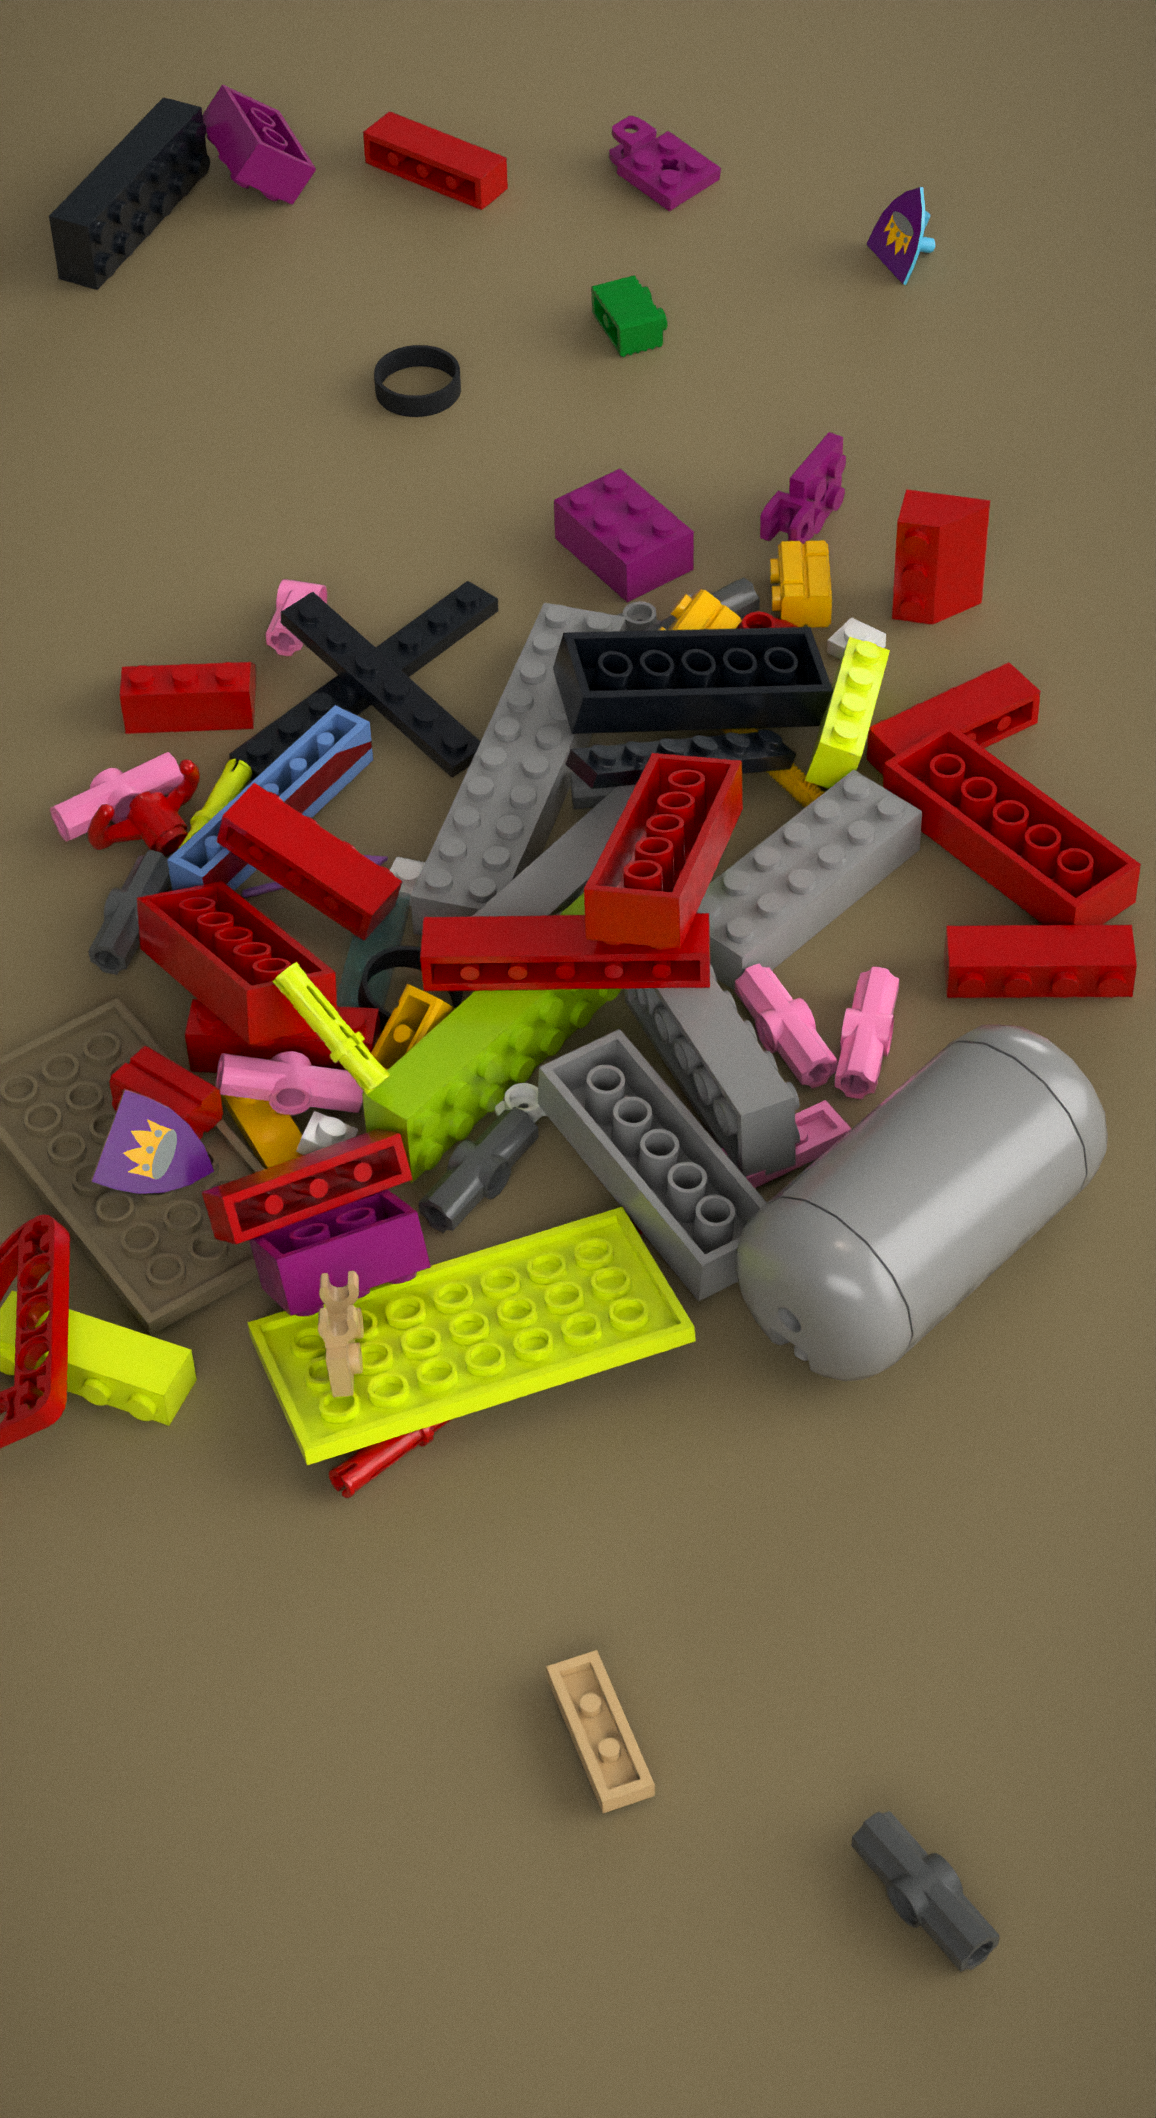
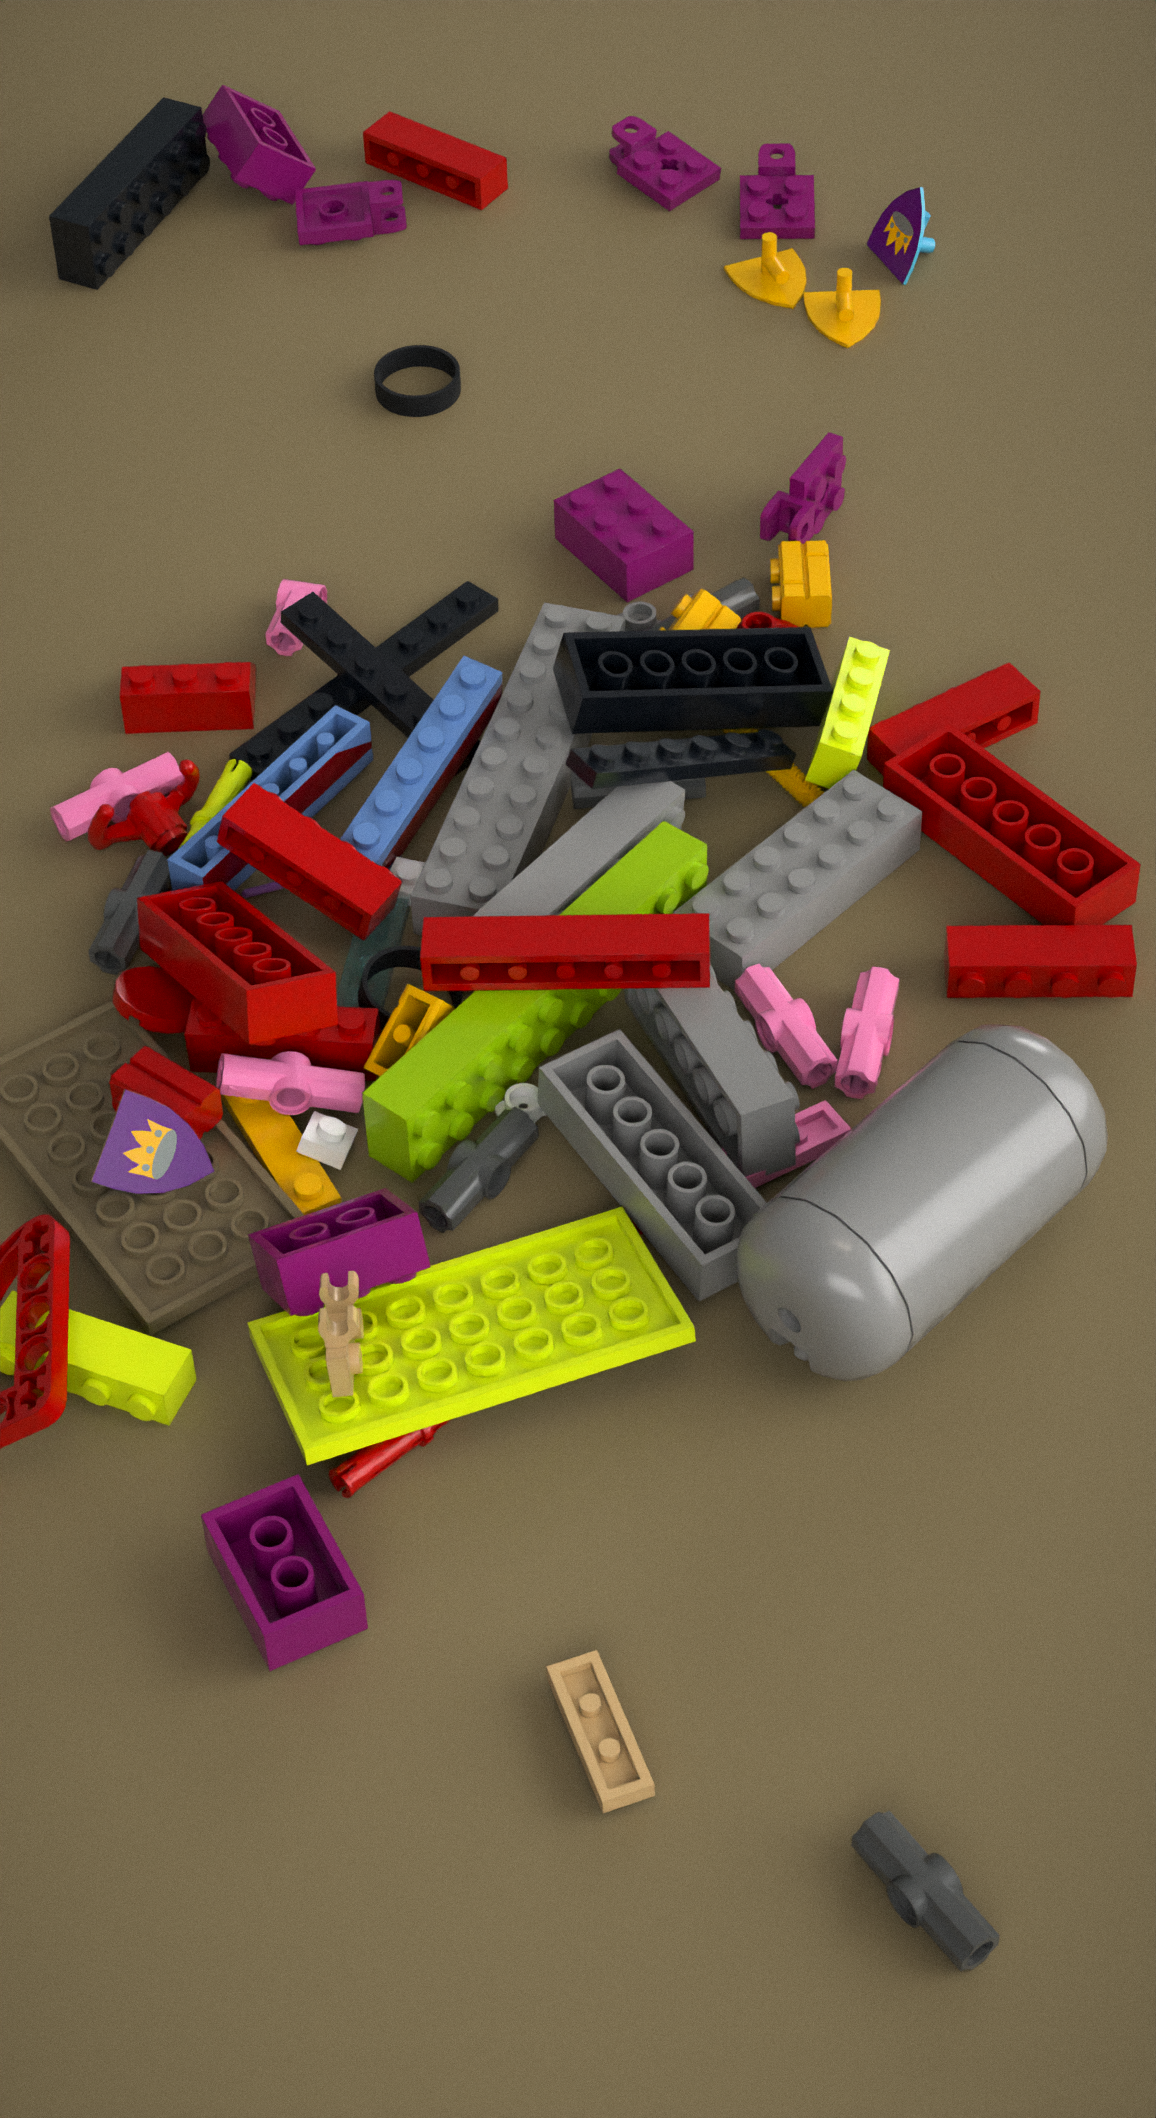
red brick [202,1129,413,1245] -> none
neon yellow pin [272,962,390,1095] -> none
red brick [584,753,743,950] -> none
green brick [591,275,667,357] -> none
white plate [827,617,886,659] -> none
red slope [892,489,991,625] -> none
none -> red tile [112,966,197,1034]
none -> magenta brick [201,1474,368,1671]
none -> magenta plate [295,180,407,245]
none -> medium blue brick [340,656,503,870]
none -> yellow shield [724,232,807,309]
none -> magenta plate [740,143,815,239]
none -> yellow shield [803,268,881,348]

